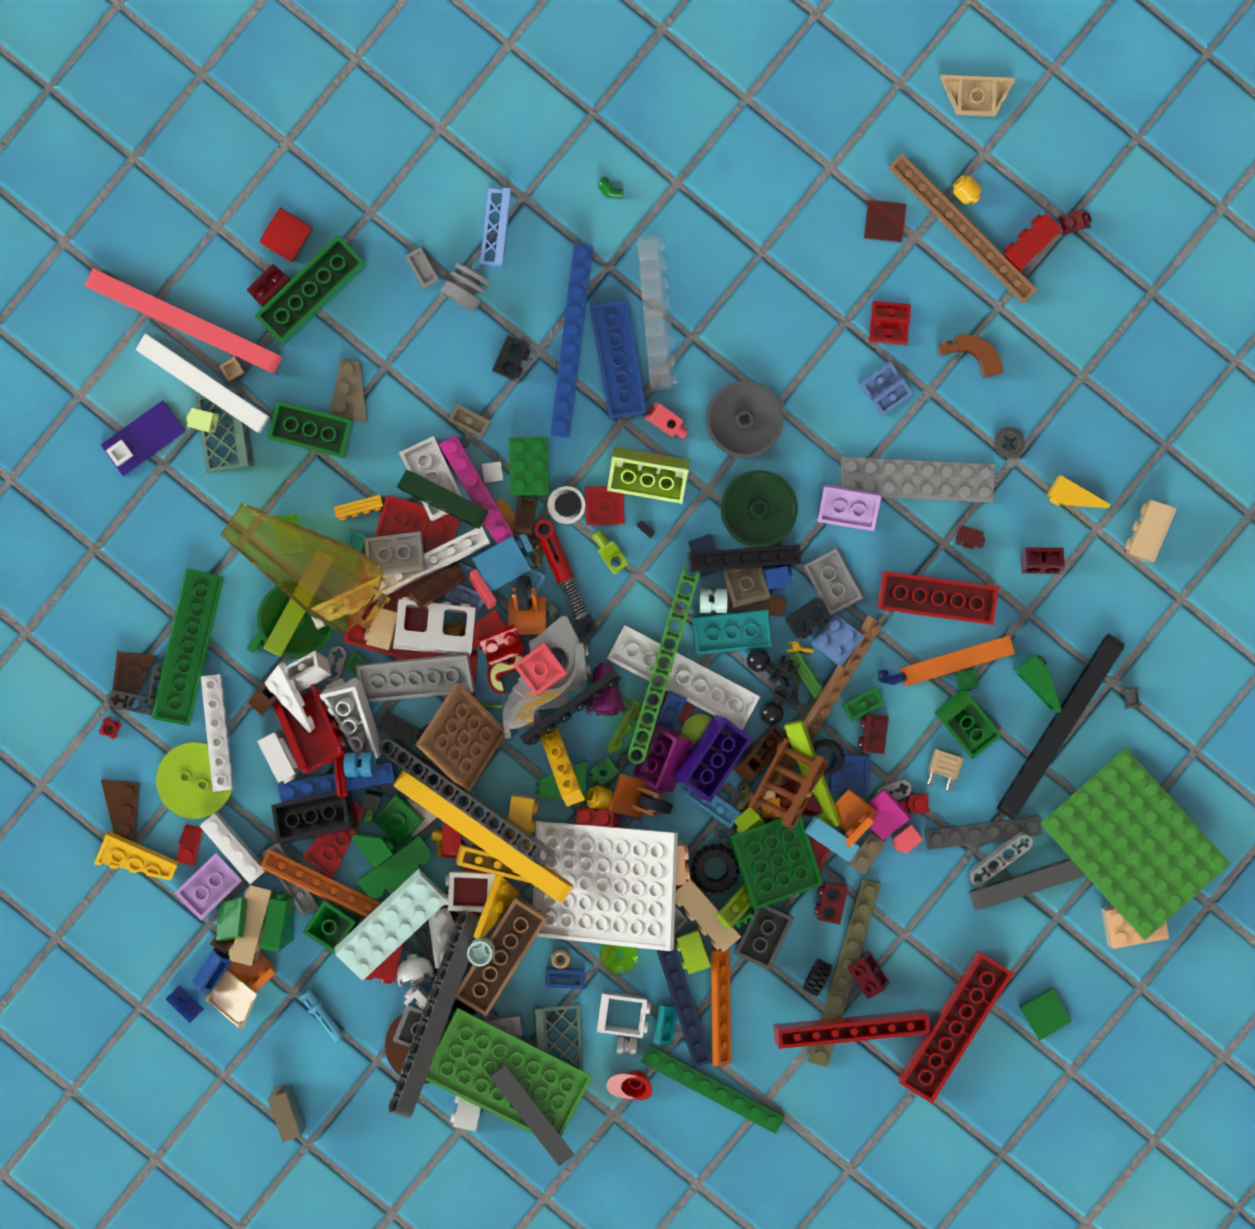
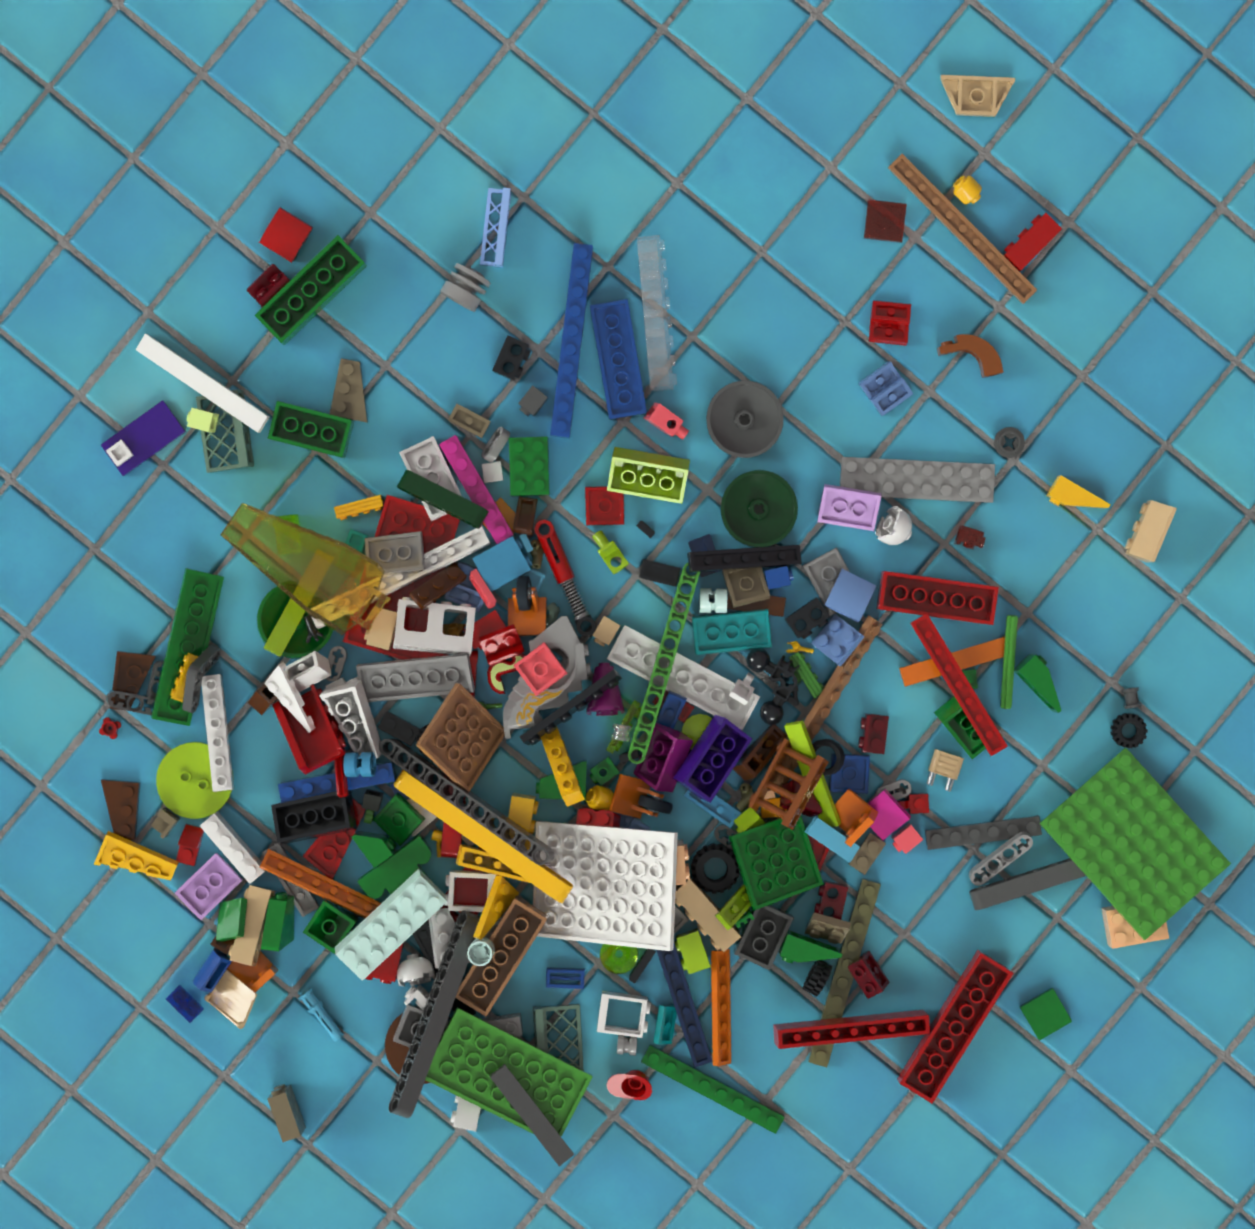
coral beam [85,268,282,374] -> none
tan tile [219,356,245,383] -> none
green plate [246,633,265,653] -> none
white window [257,730,300,783] -> none
green tile [344,651,371,677] -> none
light grey tile [405,246,440,290] -> none
tile [547,486,586,524] -> none
tan plate [551,949,570,969] -> none
green arm [598,177,623,199] -> none
green plate [842,687,885,722] -> none
clear blue arm [878,670,907,685] -> none
black beam [996,633,1125,820] -> none
dark red brick [1020,547,1065,574] -> none
dark red bracket [1059,209,1092,235] -> none
none -> dark tan panel [151,807,180,839]
none -> yellow piece [170,653,199,702]
none -> dark grey beam [182,645,221,713]
none -> black bar [304,615,323,643]
none -> light grey beam [482,427,510,462]
none -> dark grey brick [518,385,548,416]
none -> tan brick [592,616,621,647]
none -> clear wheel [611,723,632,742]
none -> black tile [629,949,656,984]
none -> black tile [639,559,680,587]
none -> white plate [729,672,755,705]
none -> green slope [778,930,843,964]
none -> dark tan plate [804,912,851,944]
none -> medium blue slope [824,569,876,623]
none -> white cylinder [875,506,912,545]
none -> red plate [910,613,1008,756]
none -> bright green axle [1000,615,1018,709]
none -> black tyre [1110,713,1148,748]

